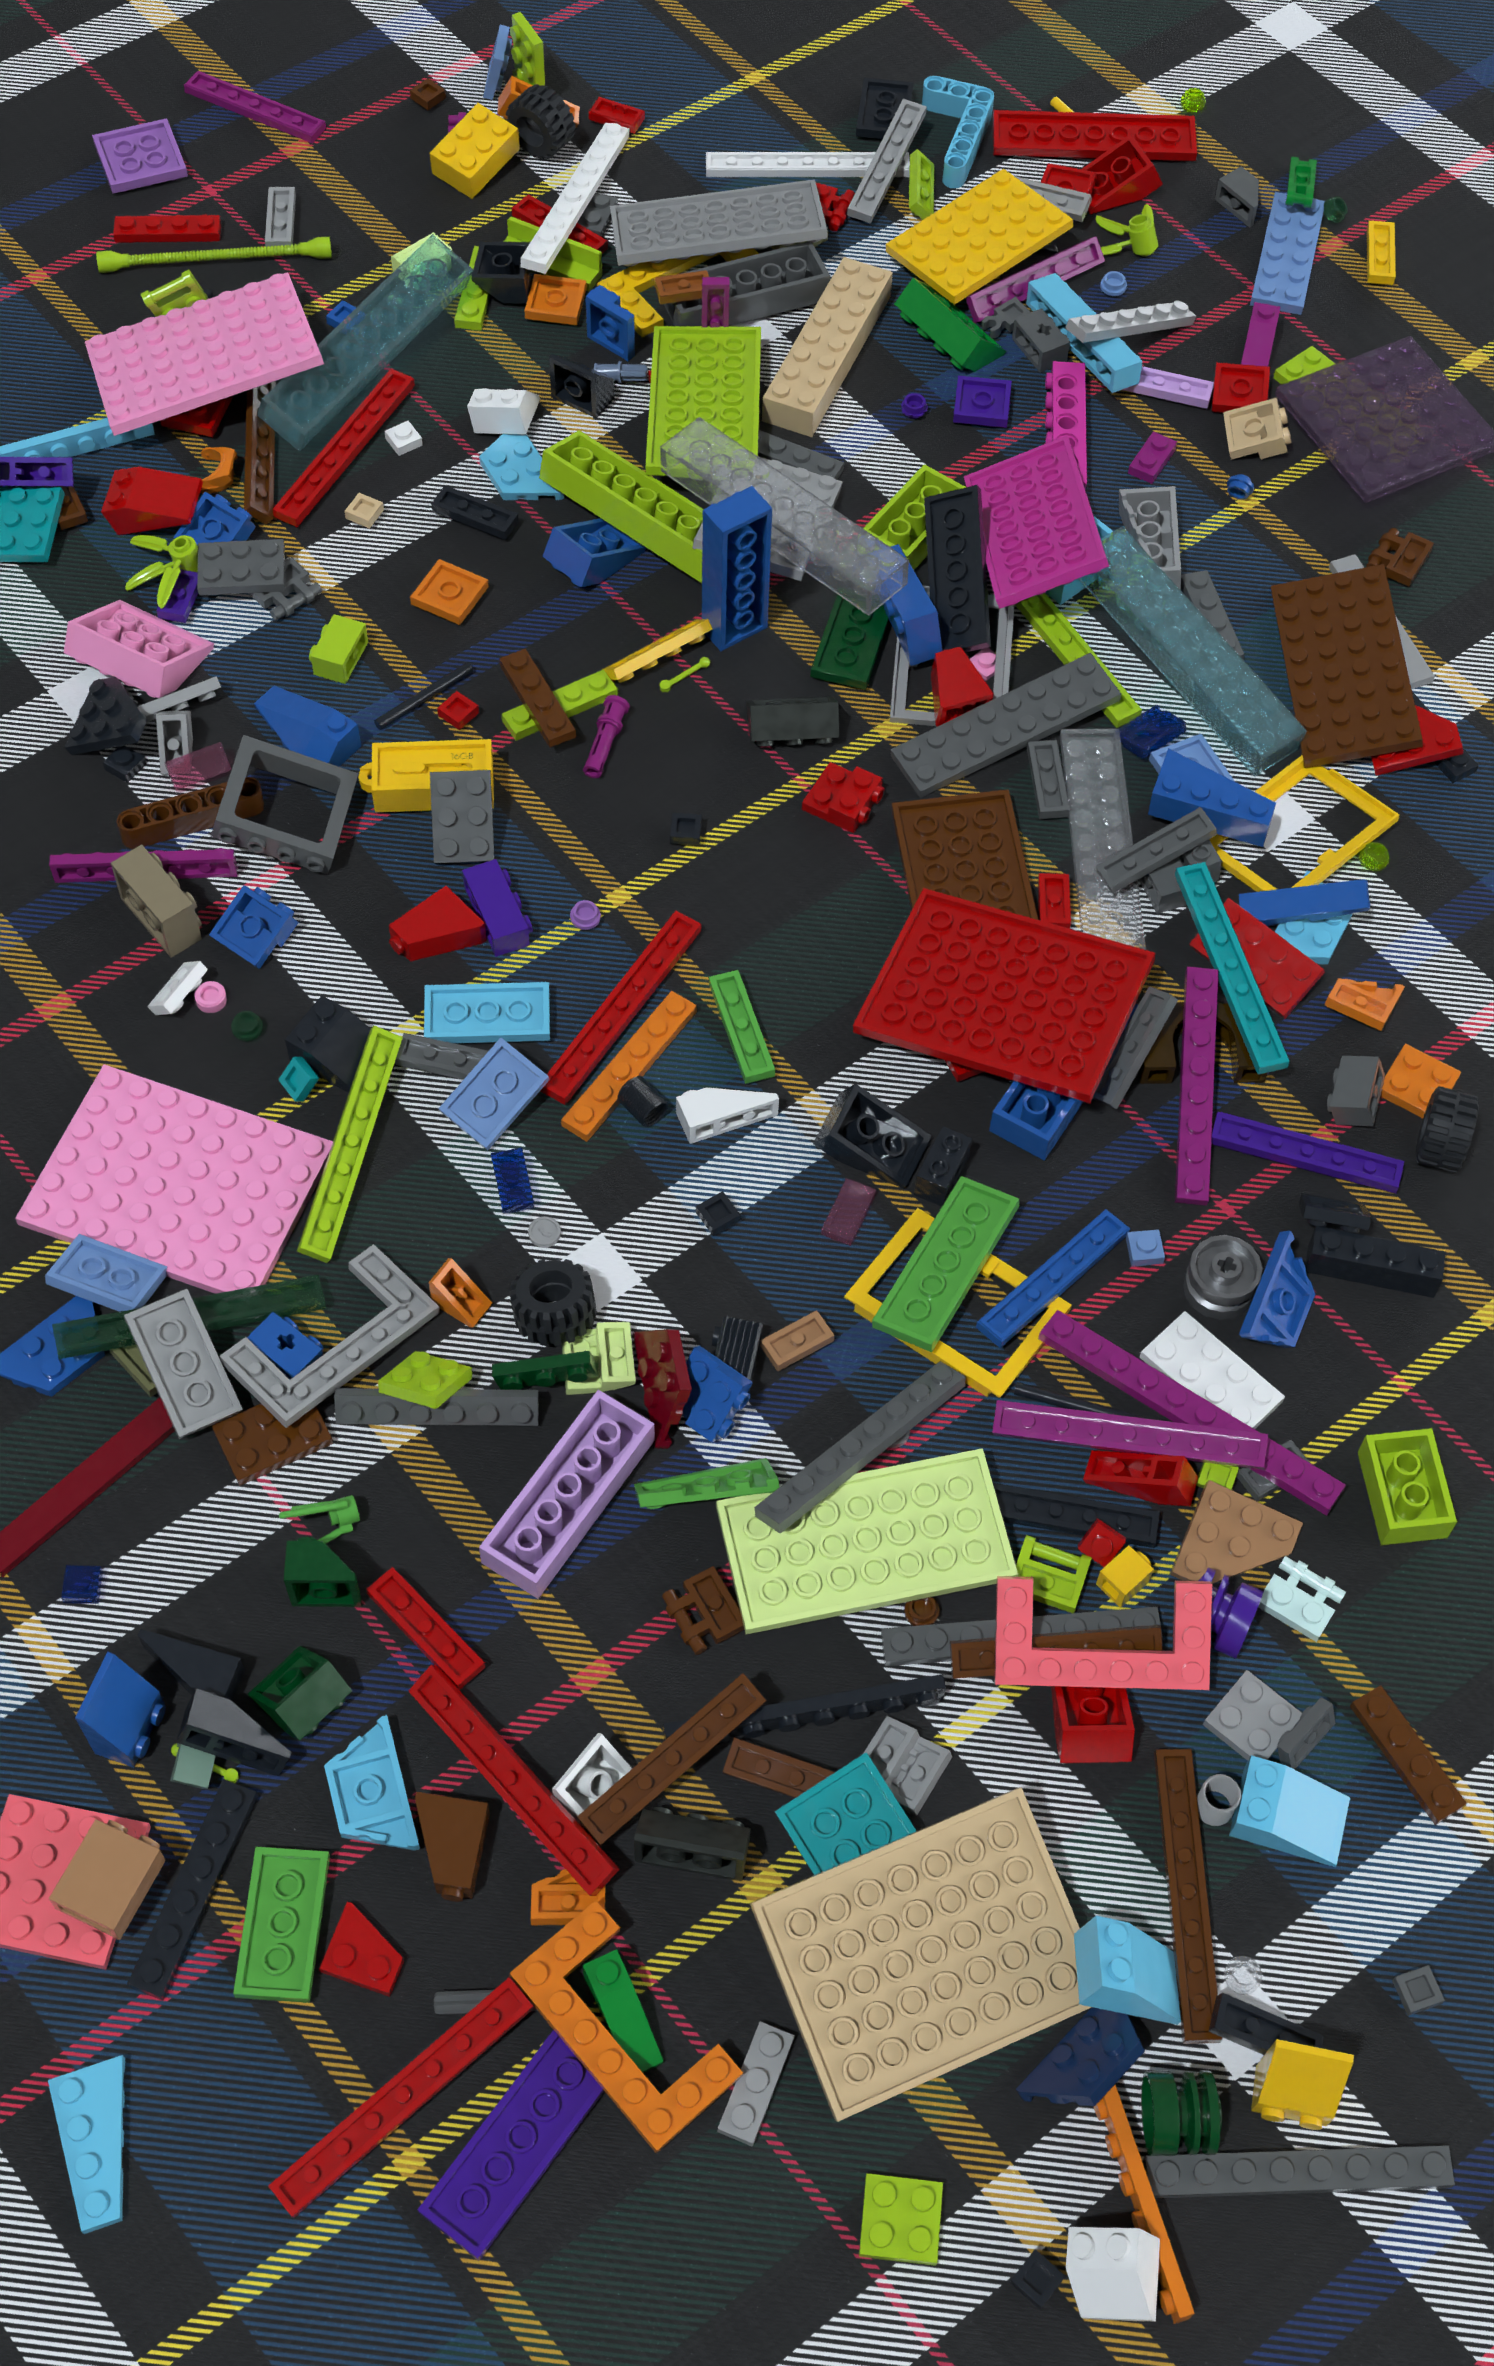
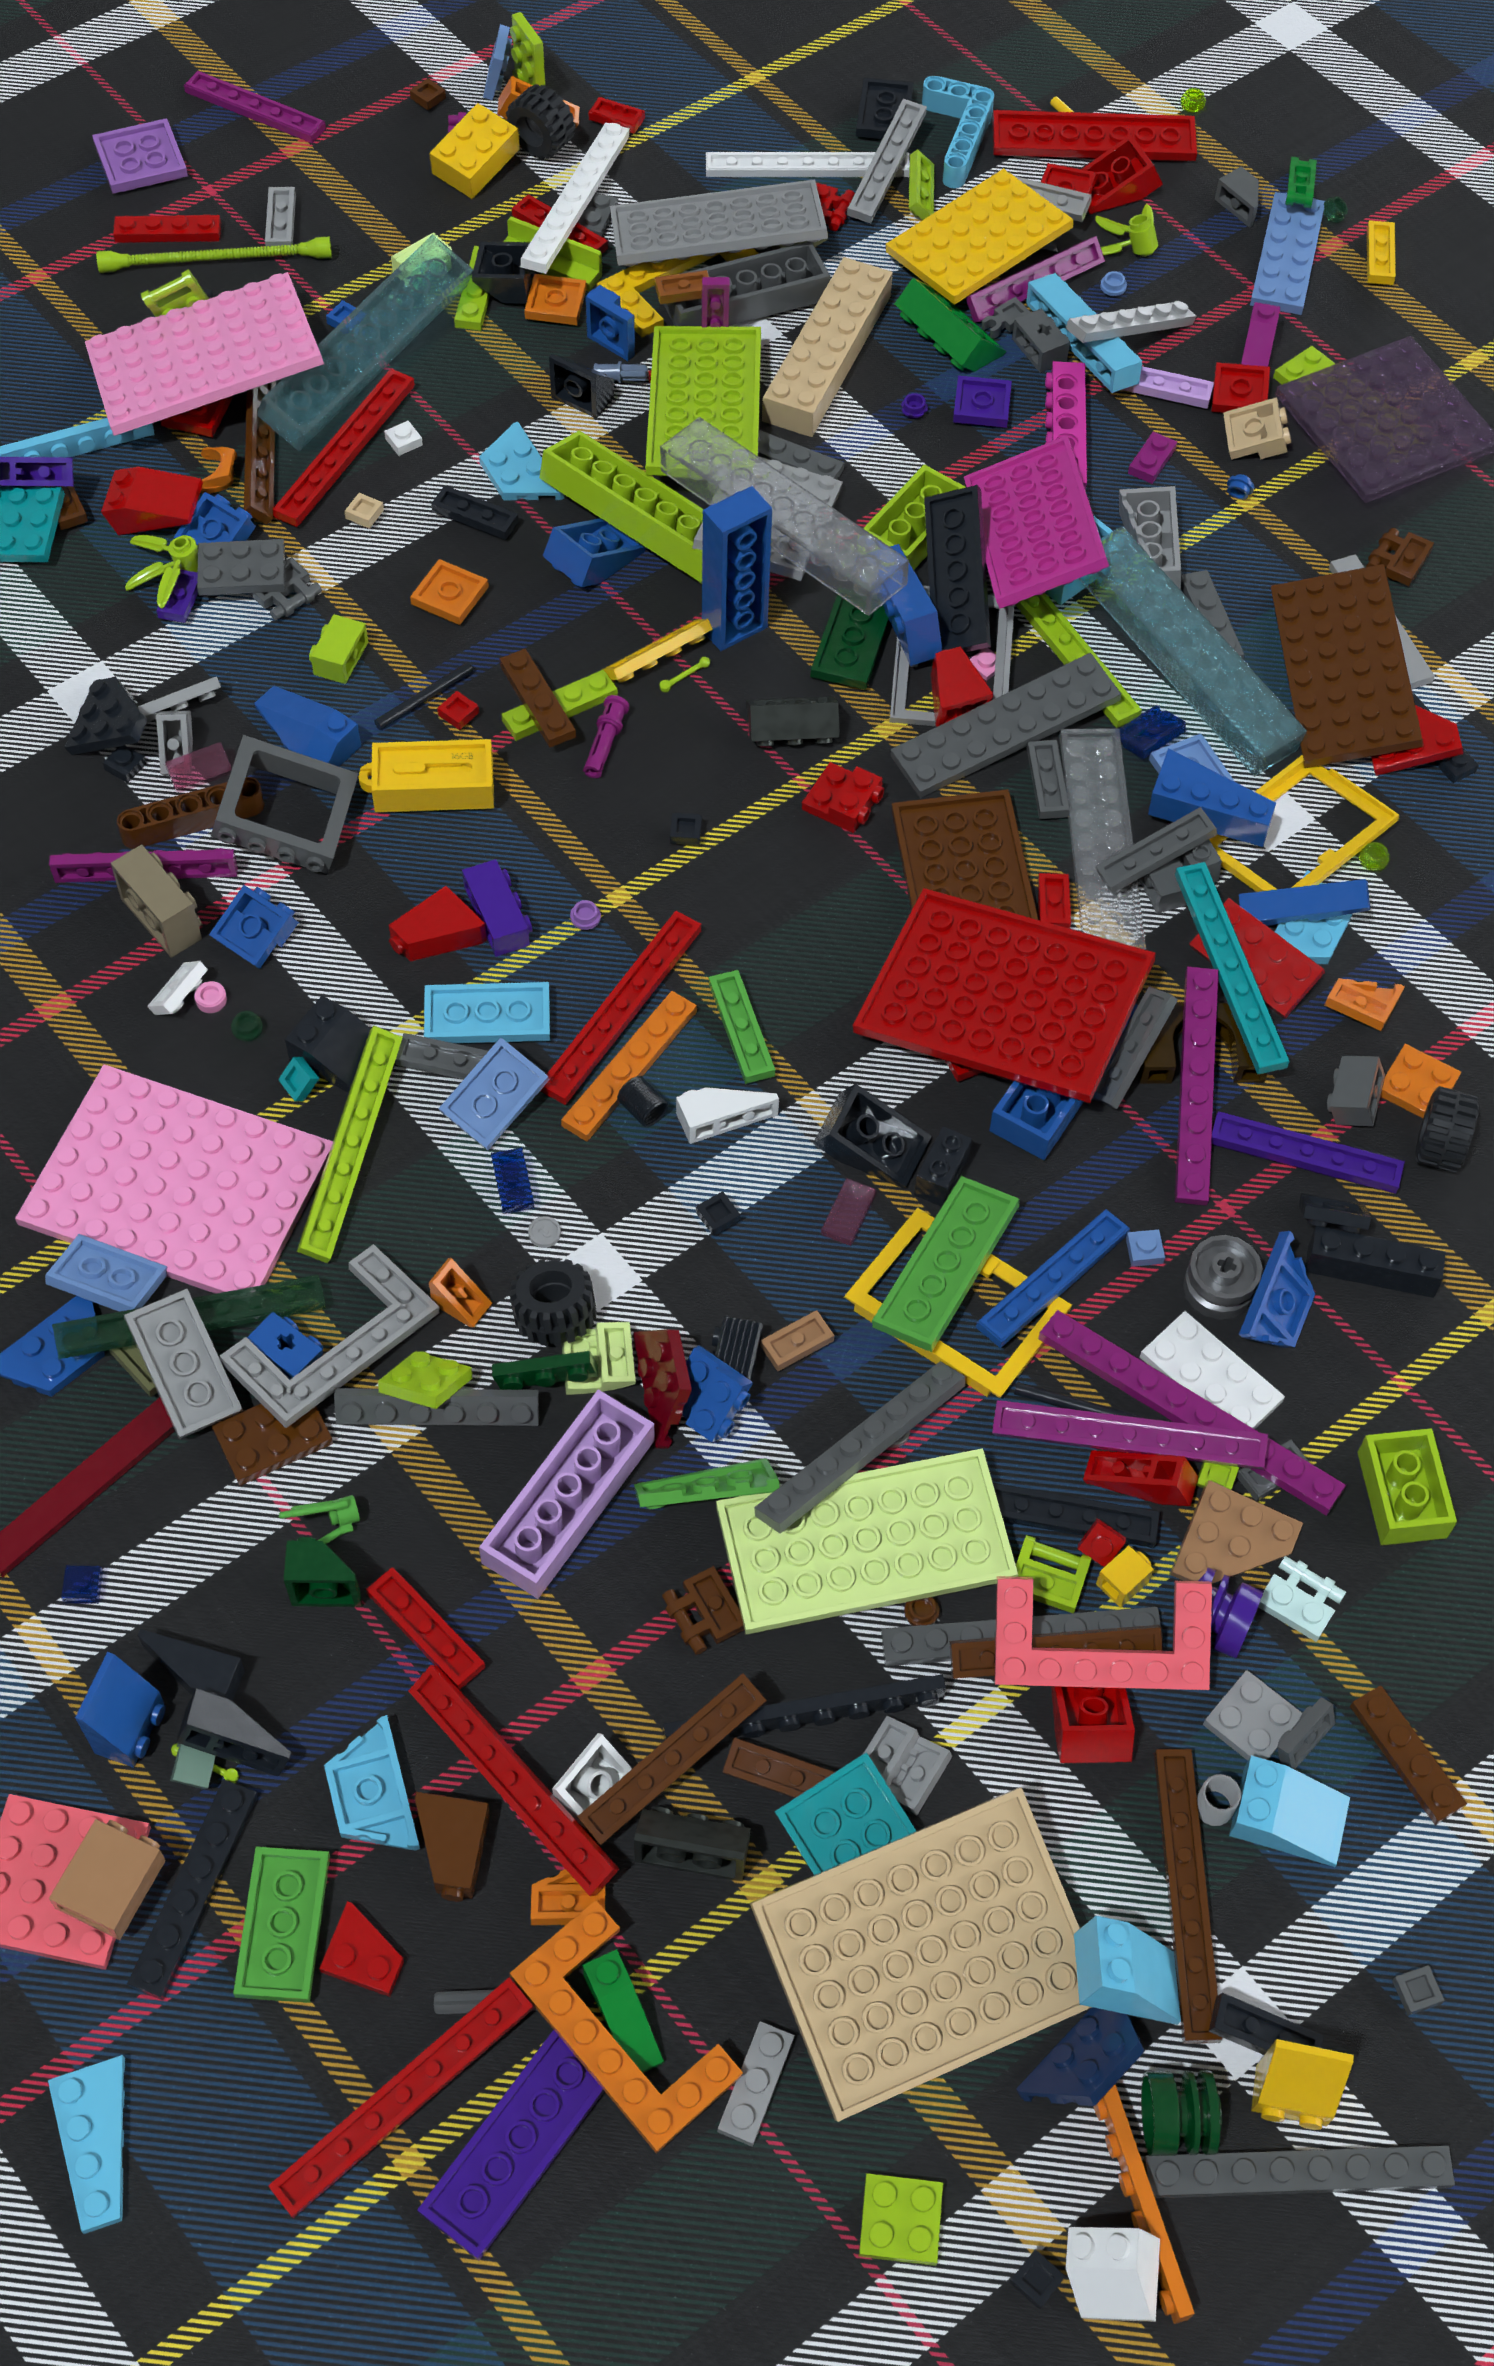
bright pink slope [64,600,214,698] -> none
dark green slope [248,1646,352,1741] -> none
dark grey plate [430,770,495,863] -> none
white slope [467,388,540,435] -> none
clear plate [1224,1956,1262,1995] -> none

